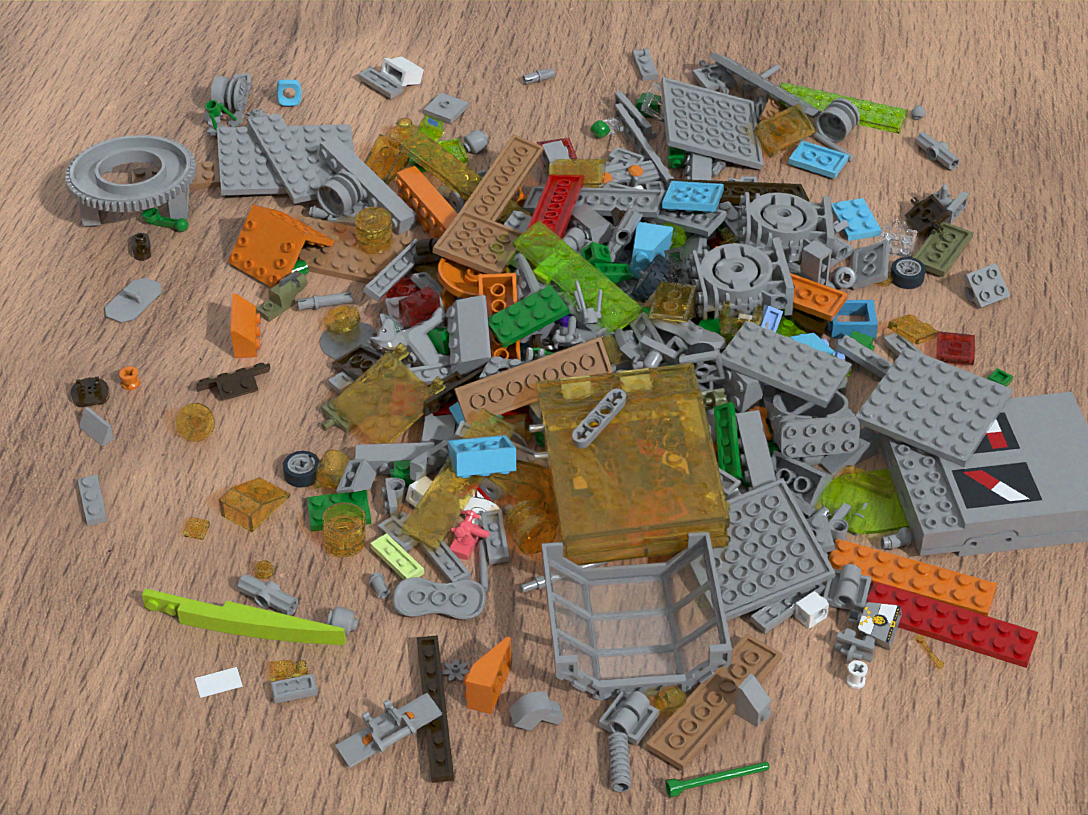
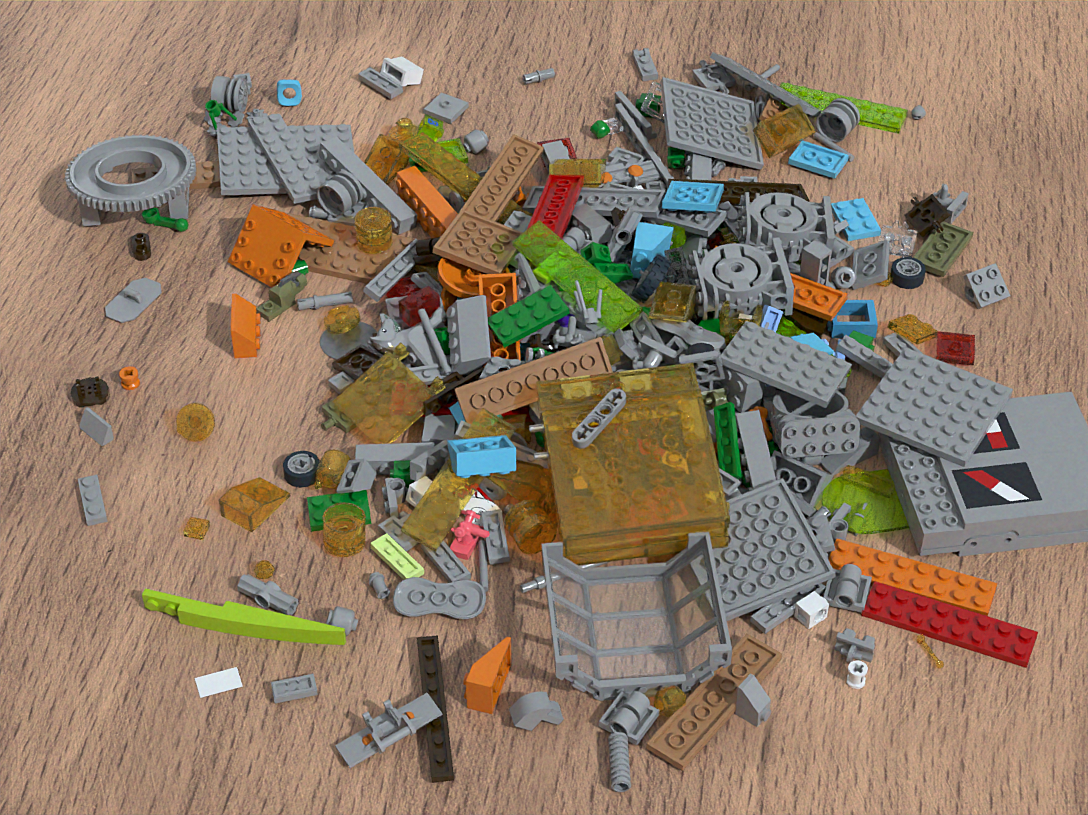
dark brown bracket [196,363,271,401] -> none
clear yellow plate [270,660,308,682] -> none
light grey plant [442,659,469,682] -> none
green piece [665,762,770,798] -> none
torso [848,602,902,650] -> none
light grey arm [880,527,913,550] -> none
light grey piece [915,132,960,171] -> none
green tile [987,368,1014,387] -> none
none -> light grey piece [418,309,452,376]

